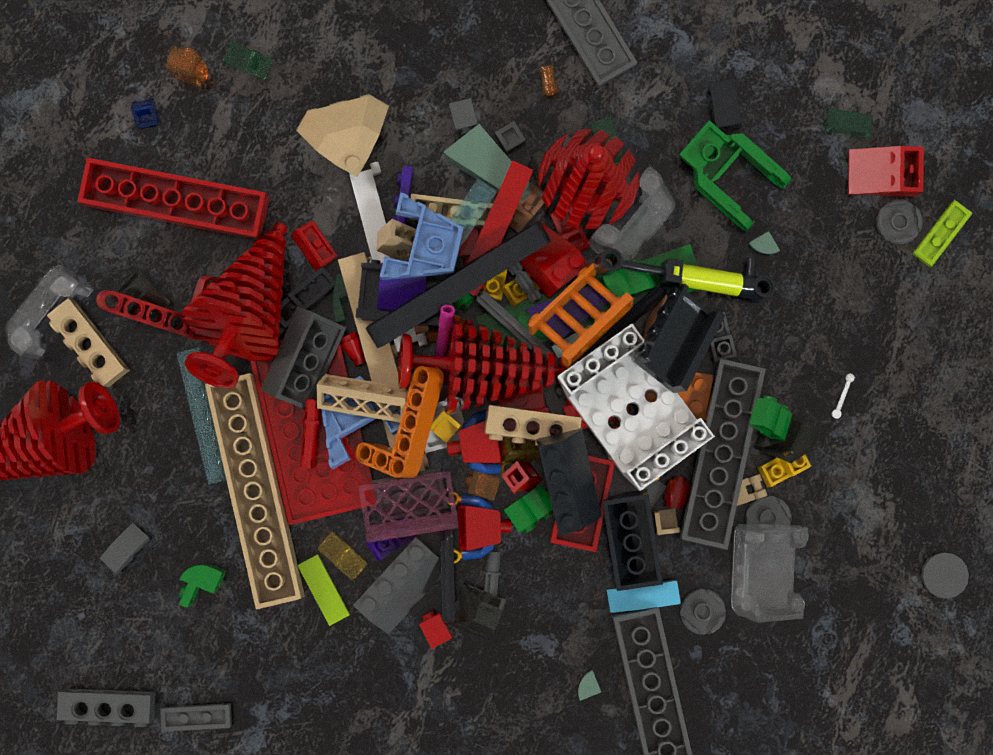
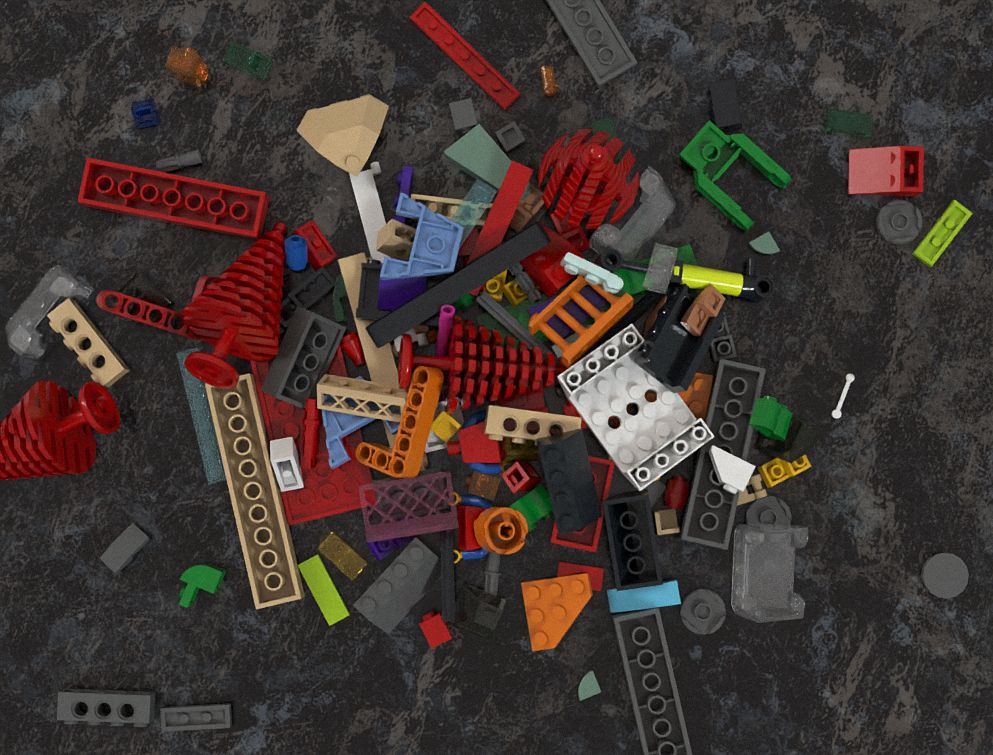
none -> dark grey axle [156,149,202,173]
none -> white slope [270,436,304,492]
none -> blue brick [284,235,308,270]
none -> red tile [409,2,521,111]
none -> orange brick [474,507,528,554]
none -> orange plate [521,572,593,651]
none -> red plate [557,562,604,591]
none -> light aqua hinge [560,252,624,294]
none -> clear plate [643,243,678,294]
none -> nougat slope [680,285,726,336]
none -> white slope [708,445,756,494]

